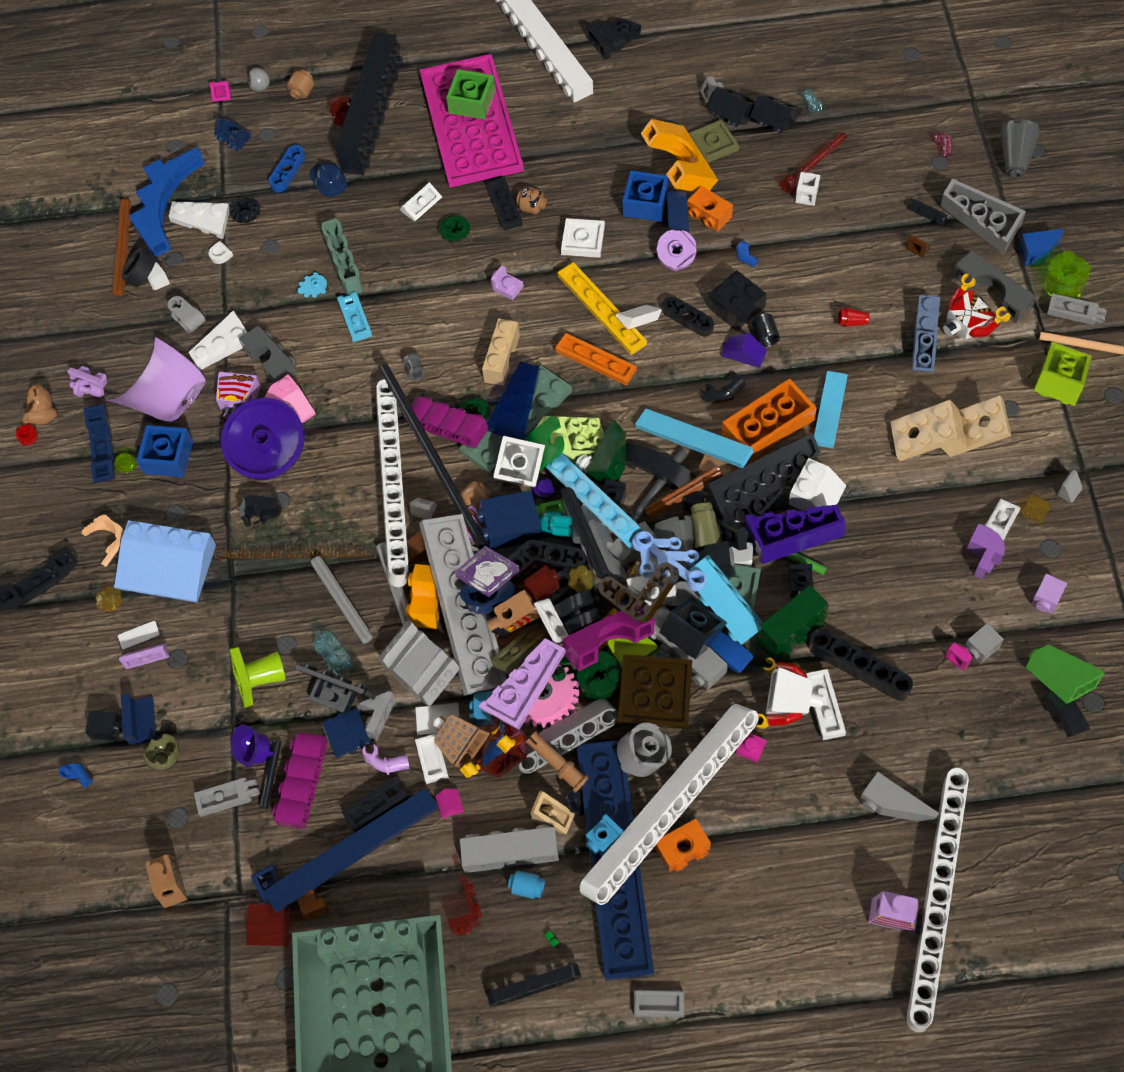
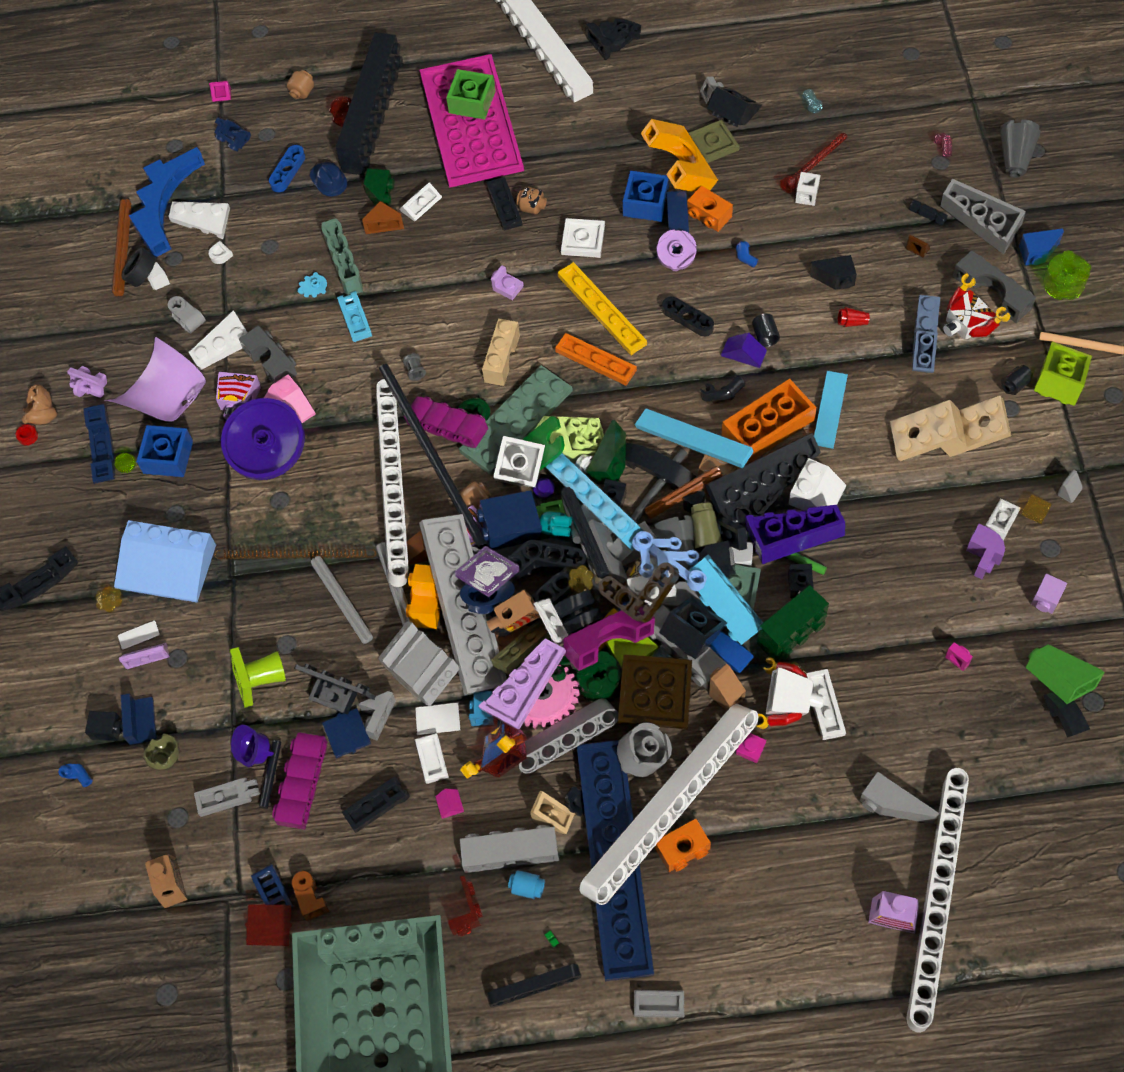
light nougat helmet [82,514,124,567] -> none
black gear [229,196,260,223] -> none
black hand [239,495,282,527] -> none
light grey piece [249,68,270,92] -> none
dark blue tile [263,788,438,913] -> none
clear light blue hinge [313,630,353,676] -> none
lavender piece [362,744,410,776] -> none
white slope [410,498,437,519] -> none
medium nougat torso [433,714,490,768] -> none
dark green gear [439,215,470,243] -> none
clear blue wing [486,361,540,441] -> none
clear red brick [524,565,560,602] -> none
medium nougat pin [526,731,589,793] -> none
dark azure brick [586,814,623,857] -> none
white slope [616,305,662,329] -> none
black brick [708,270,767,331] -> none
black slope [750,95,803,133] -> none
black beam [809,629,913,701] -> none
light grey brick [965,623,1004,664] -> none
light grey hinge [1047,293,1107,325] -> none
none -> dark orange slope [362,201,404,234]
none -> dark green slope [364,168,395,206]
none -> medium nougat slope [709,664,746,712]
none -> black slope [809,255,857,289]
none -> black brick [1001,365,1033,395]

